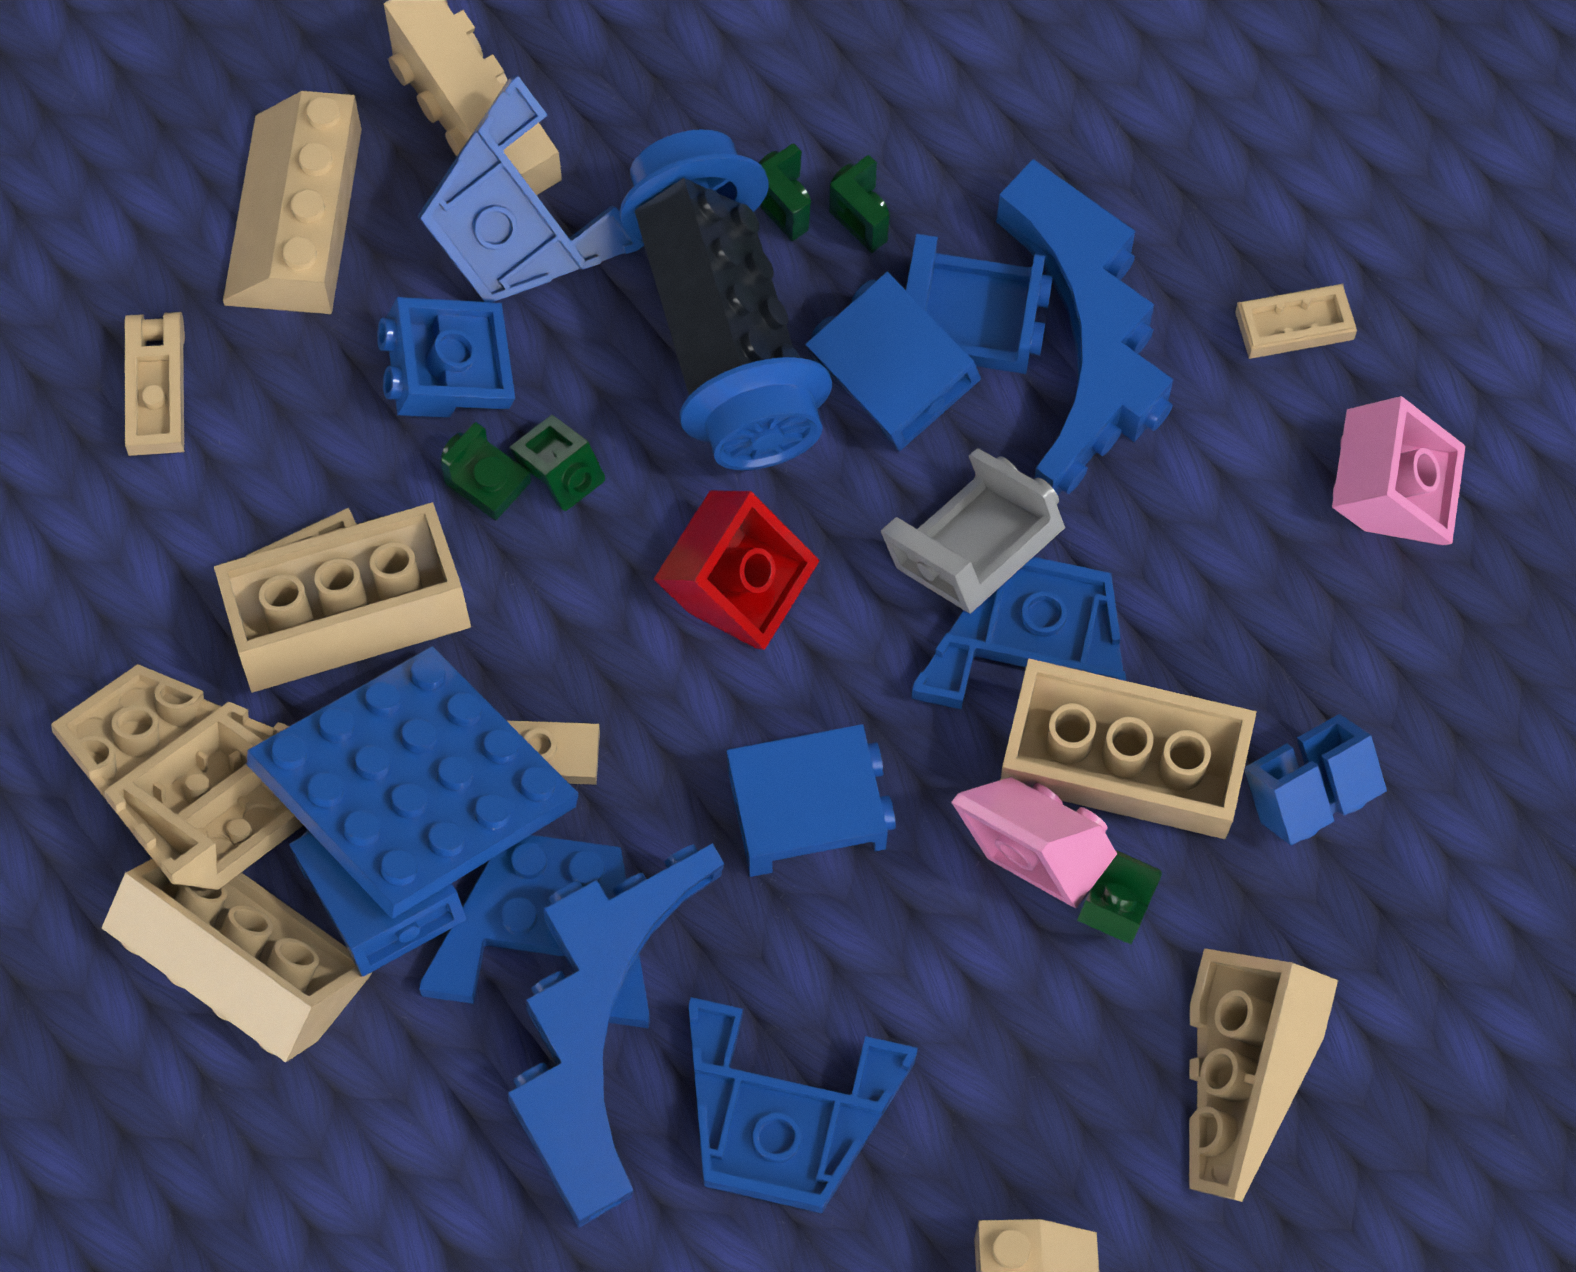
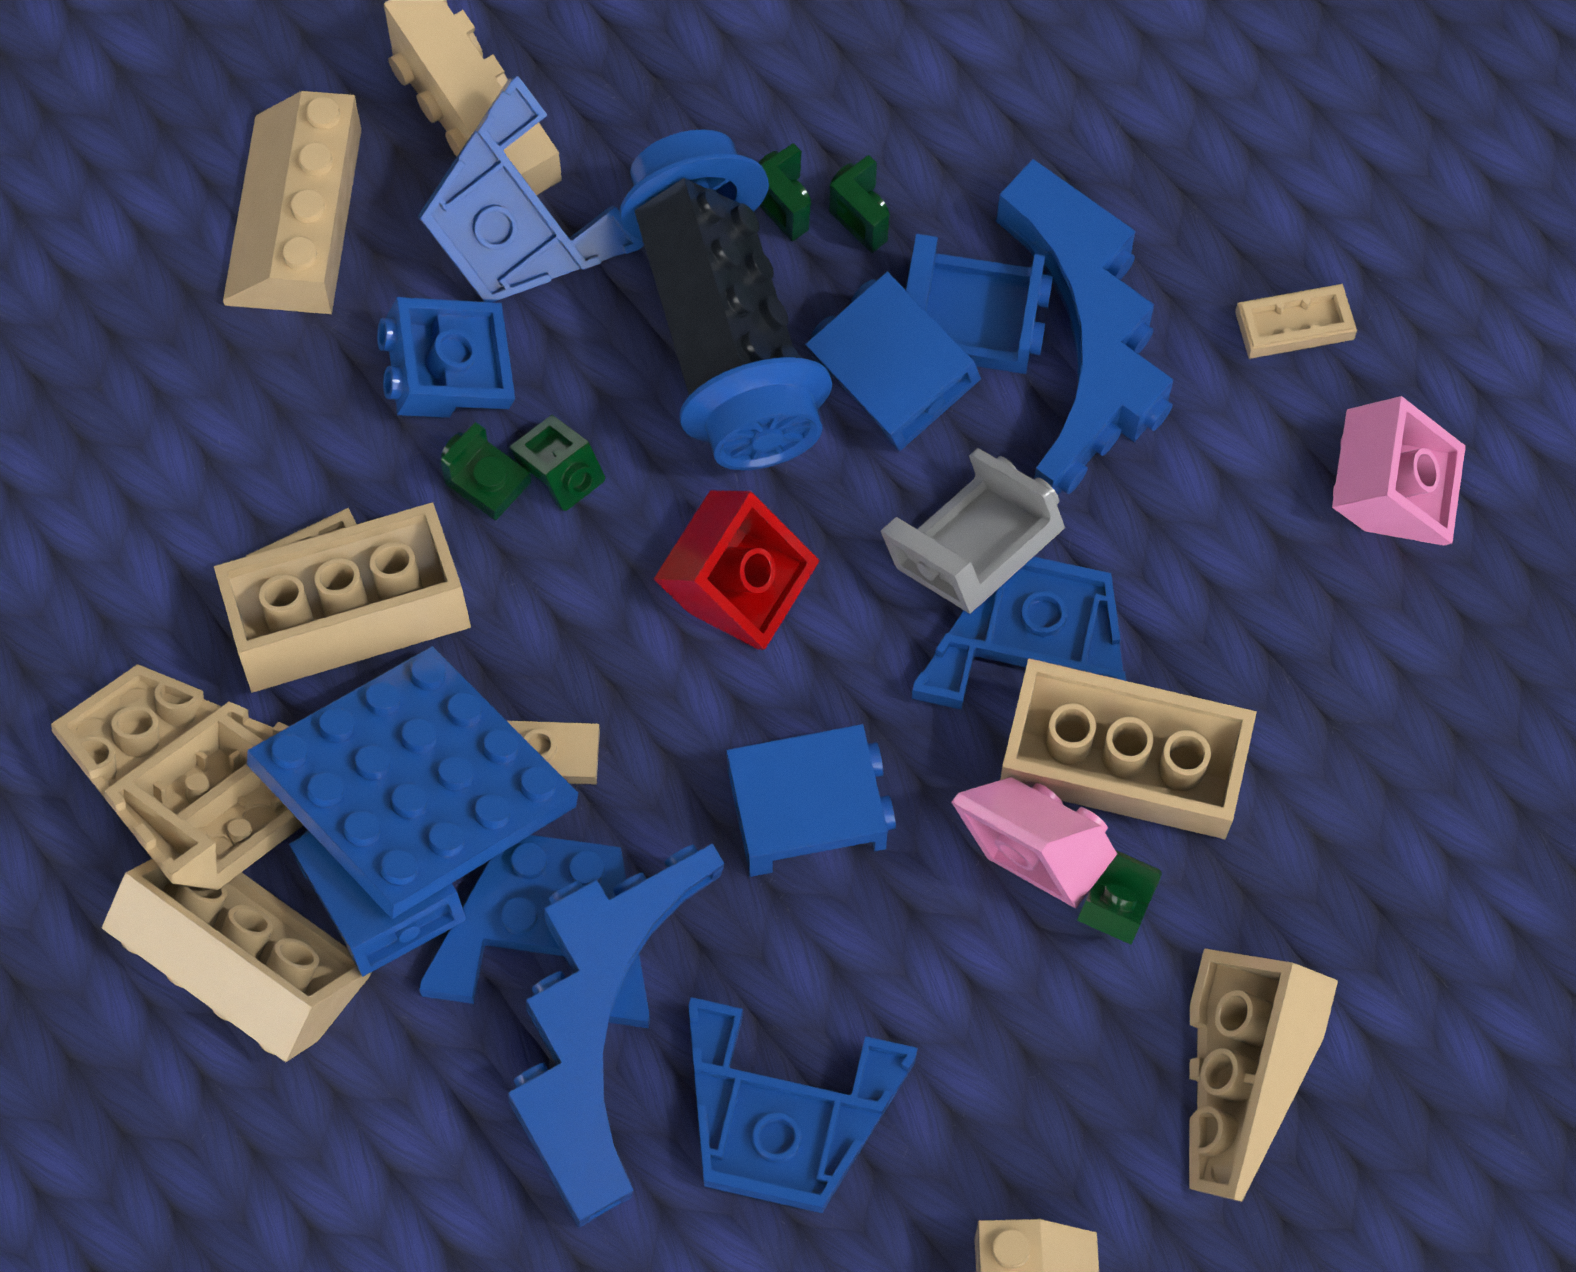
tan plate [125,312,185,456] -> none
blue piece [1244,714,1387,846] -> none

